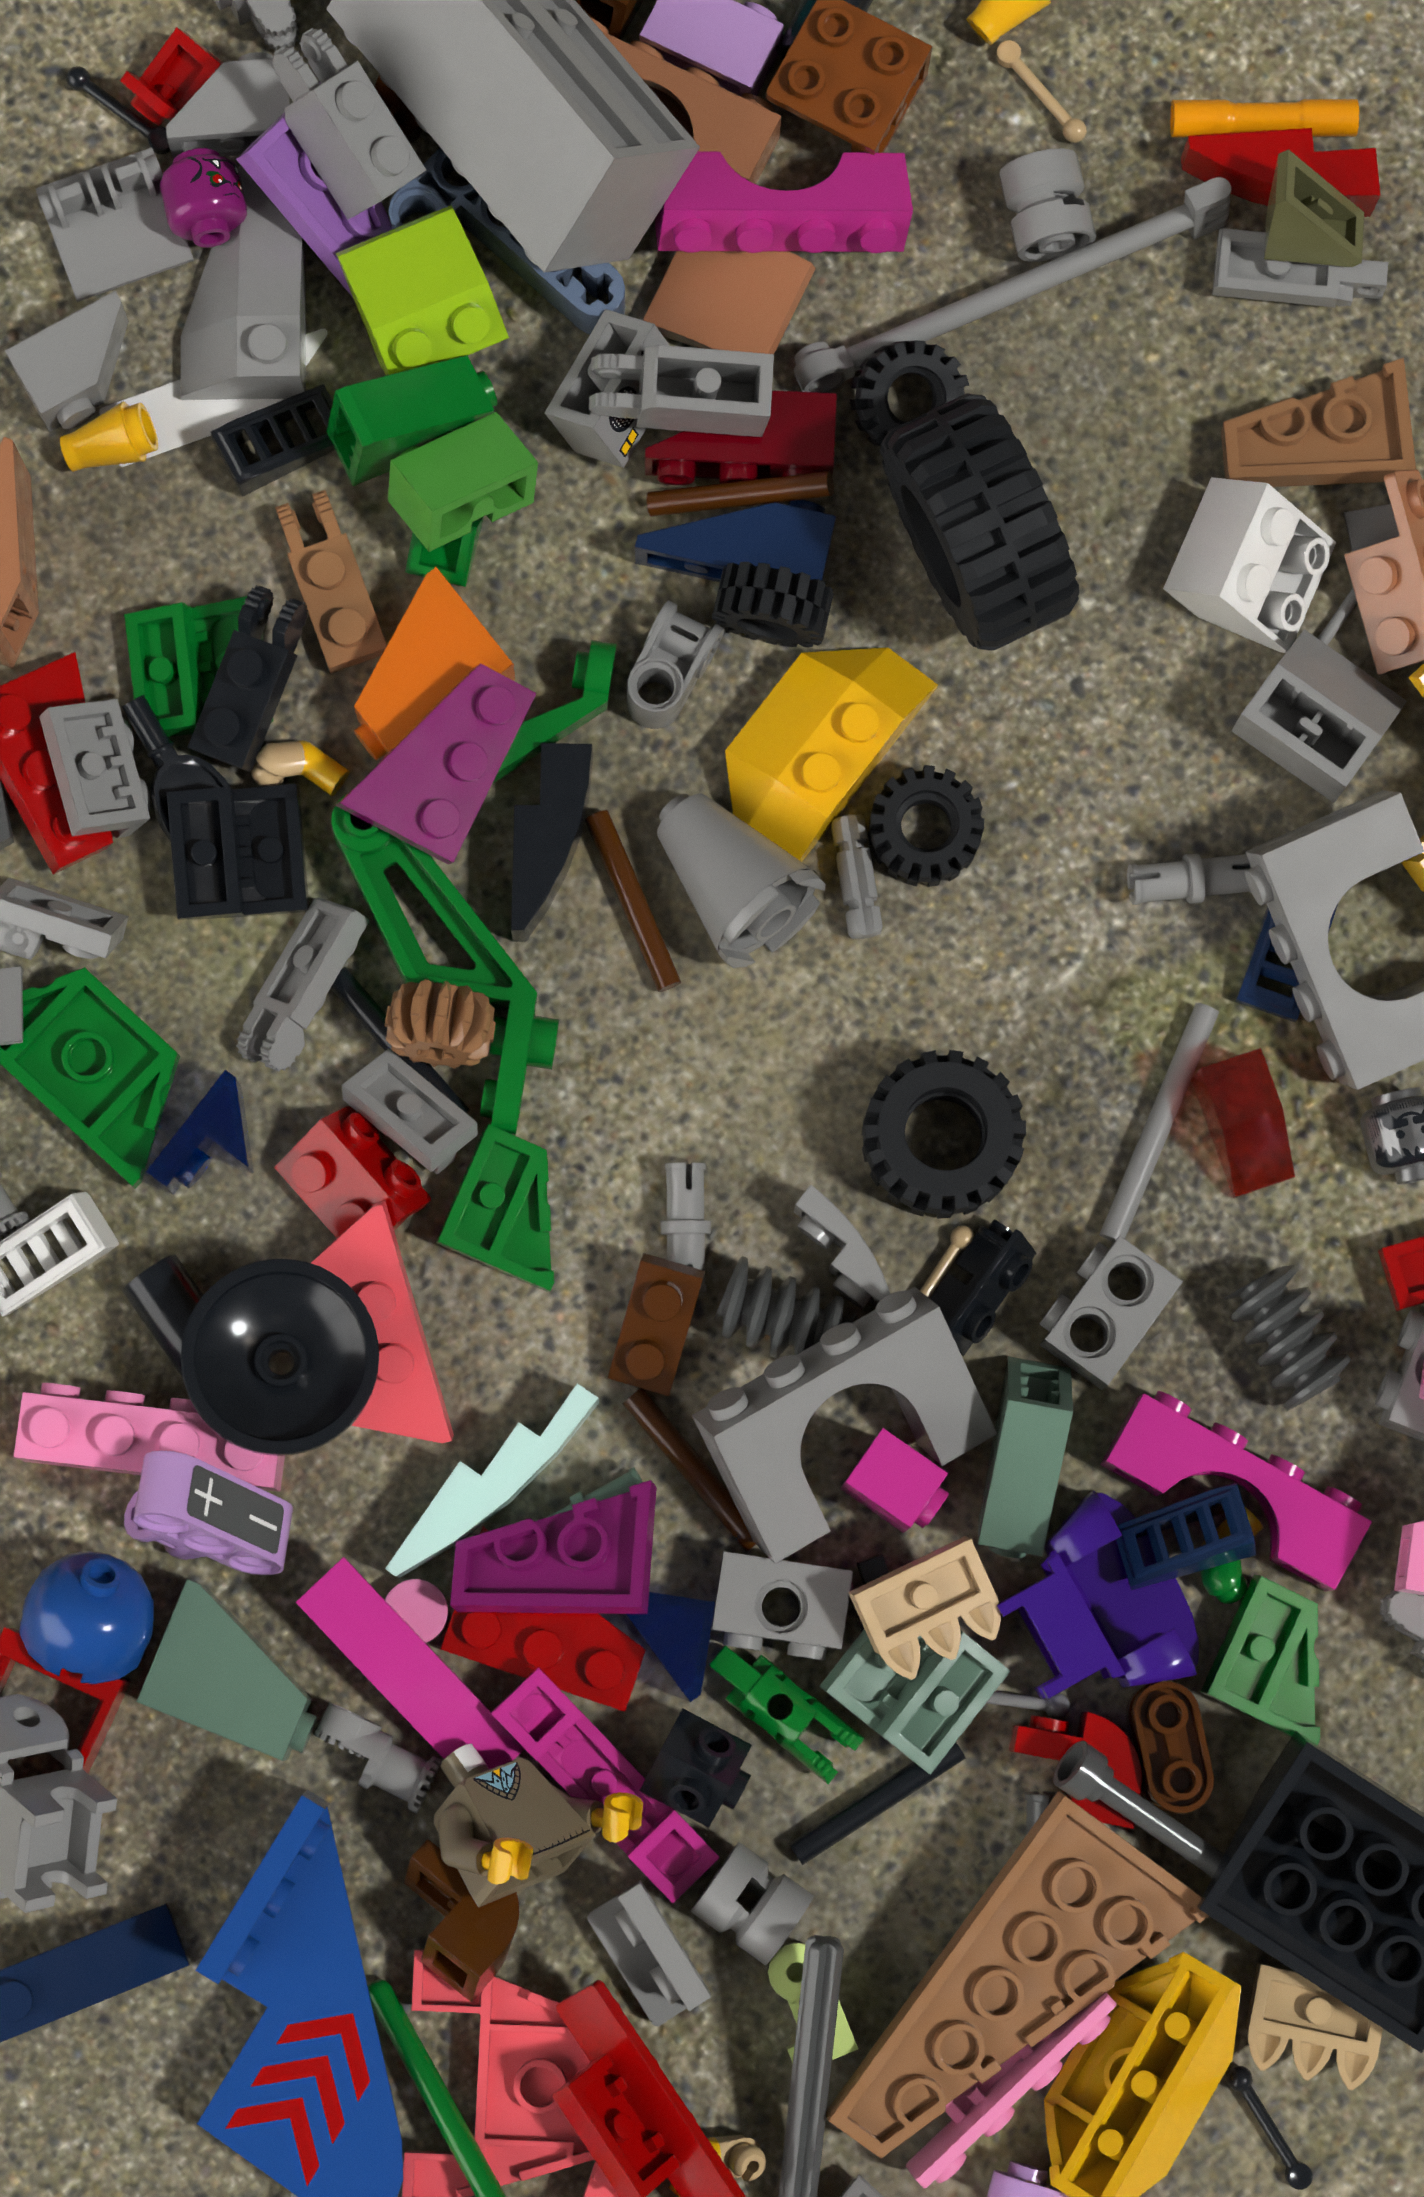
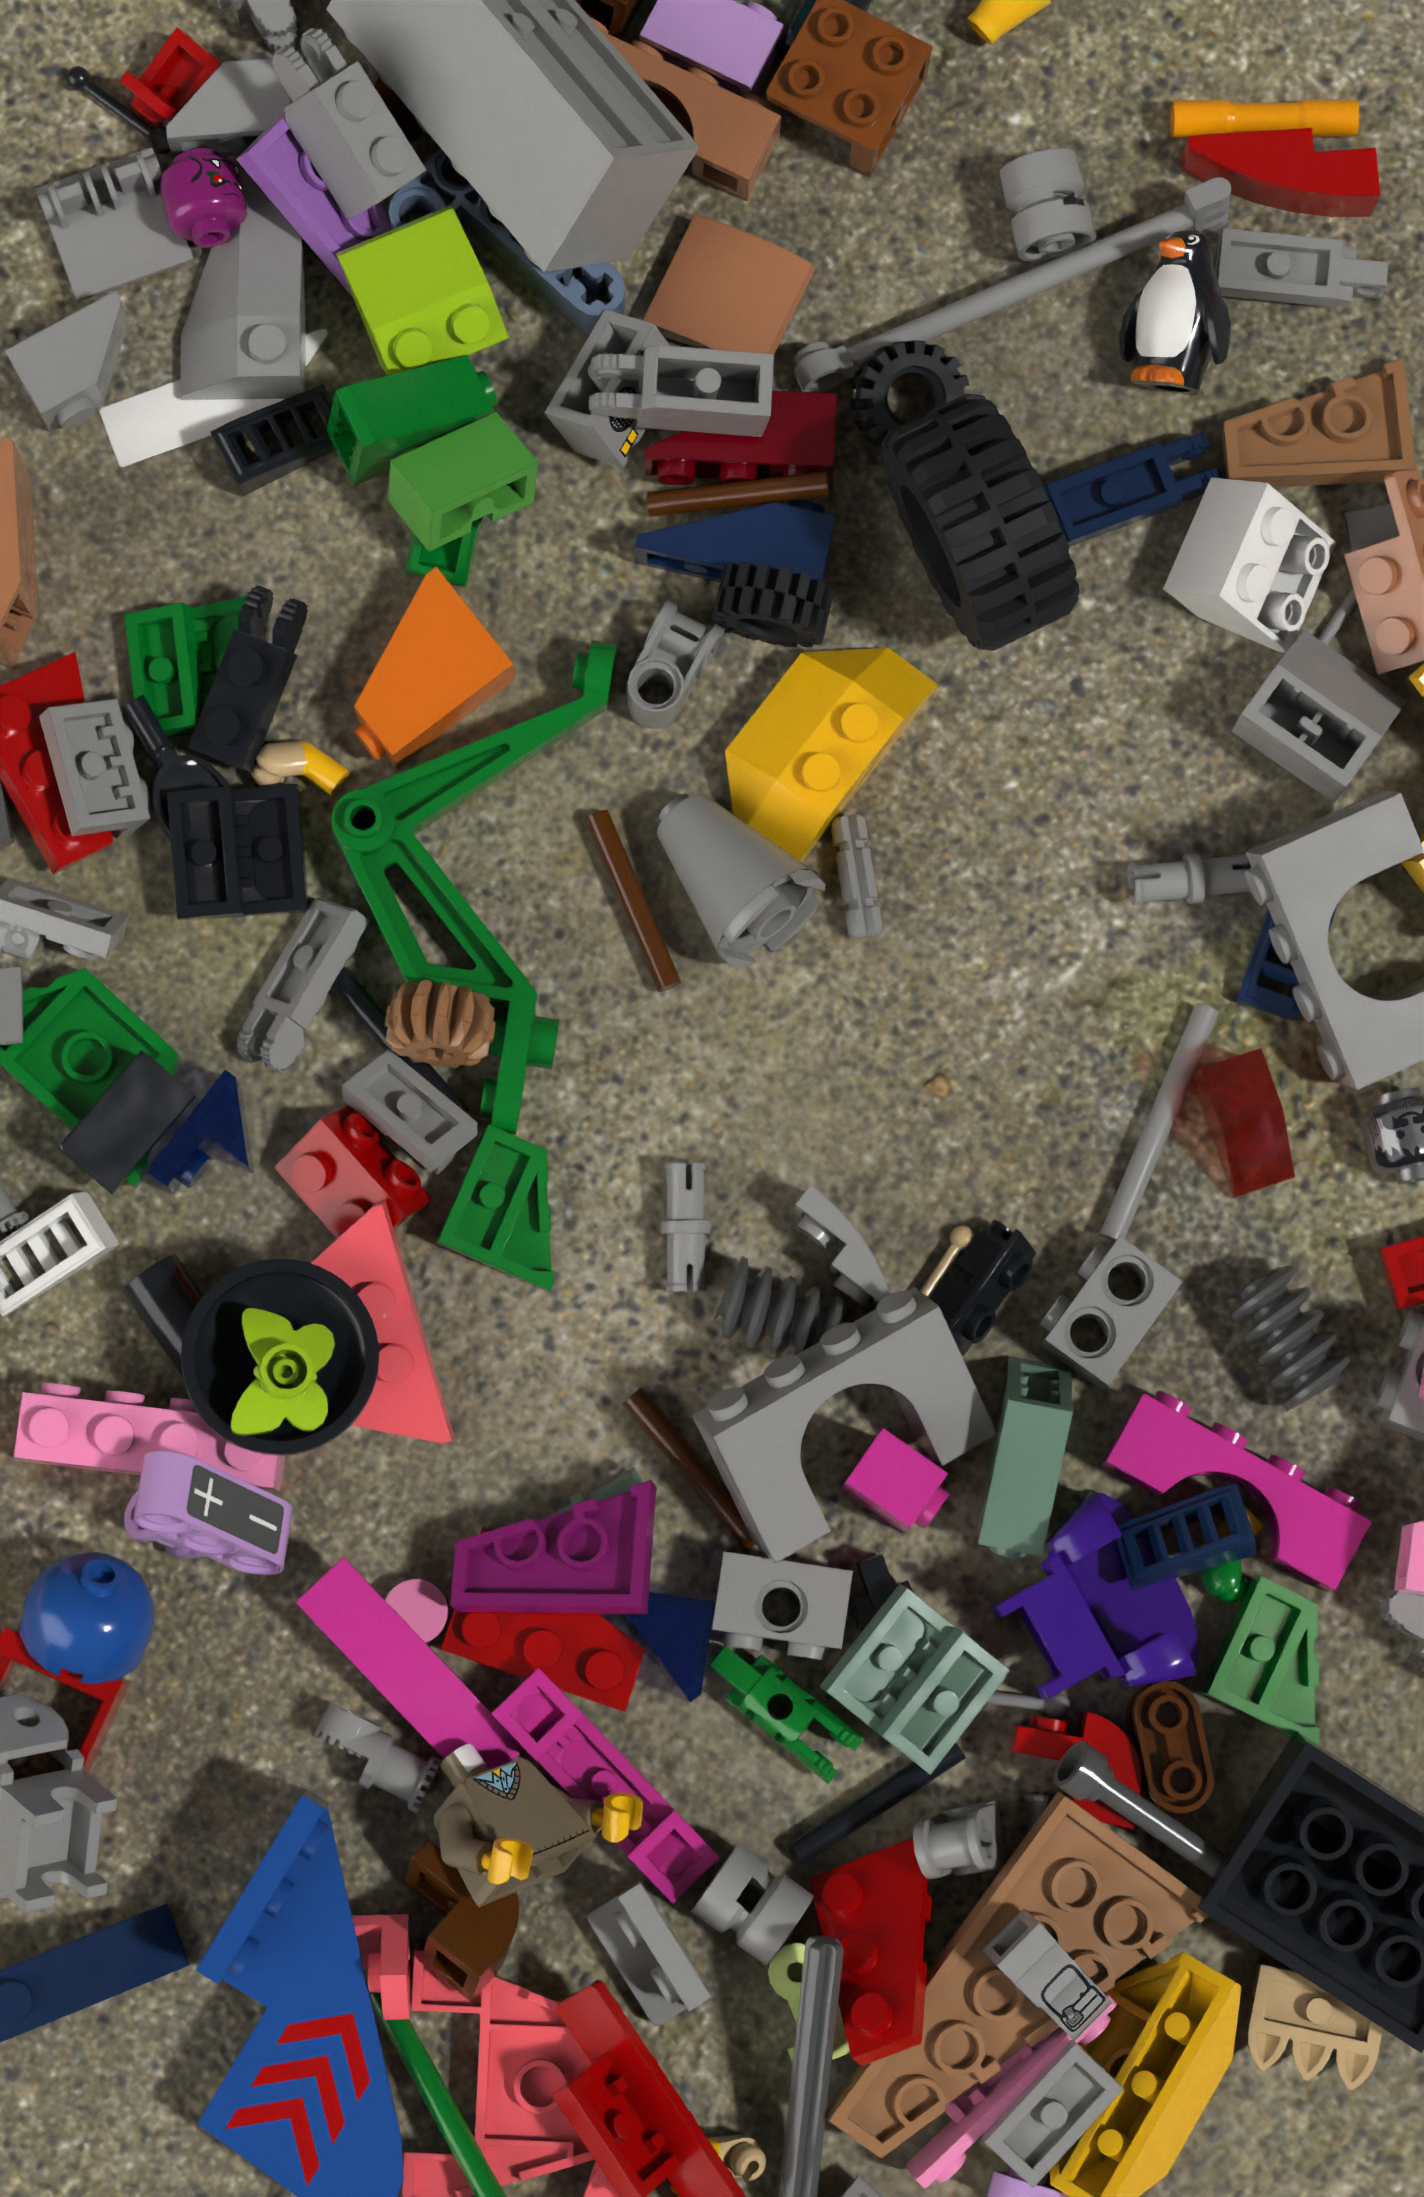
yellow cone [60,401,158,472] -> none
sand green slope [136,1579,317,1761] -> none
medium nougat hinge [275,490,387,674] -> none
magenta wing [335,663,537,865] -> none
light aqua slope [385,1383,599,1578] -> none
black slope [511,743,593,942] -> none
reddish brown piece [608,1253,705,1396] -> none
black brick [639,1708,752,1828] -> none
dark pink arch [654,151,913,253] -> none
tan plate [848,1536,1001,1680] -> none
black tyre [861,1050,1026,1219] -> none
black tyre [868,765,985,887] -> none
tan hinge [996,40,1087,143] -> none
black hinge [1227,2066,1313,2190] -> none
olive slope [1264,149,1364,267] -> none
none -> black slope [58,1050,196,1195]
none -> lime animal [230,1308,335,1436]
none -> coral bracket [352,1914,412,2020]
none -> red wing [808,1837,932,2066]
none -> light grey piece [913,1800,1009,1879]
none -> light grey leg [982,1908,1112,2041]
none -> light grey hinge [982,2039,1124,2188]
none -> dark blue hinge [1043,433,1224,547]
none -> animal [1119,229,1231,396]

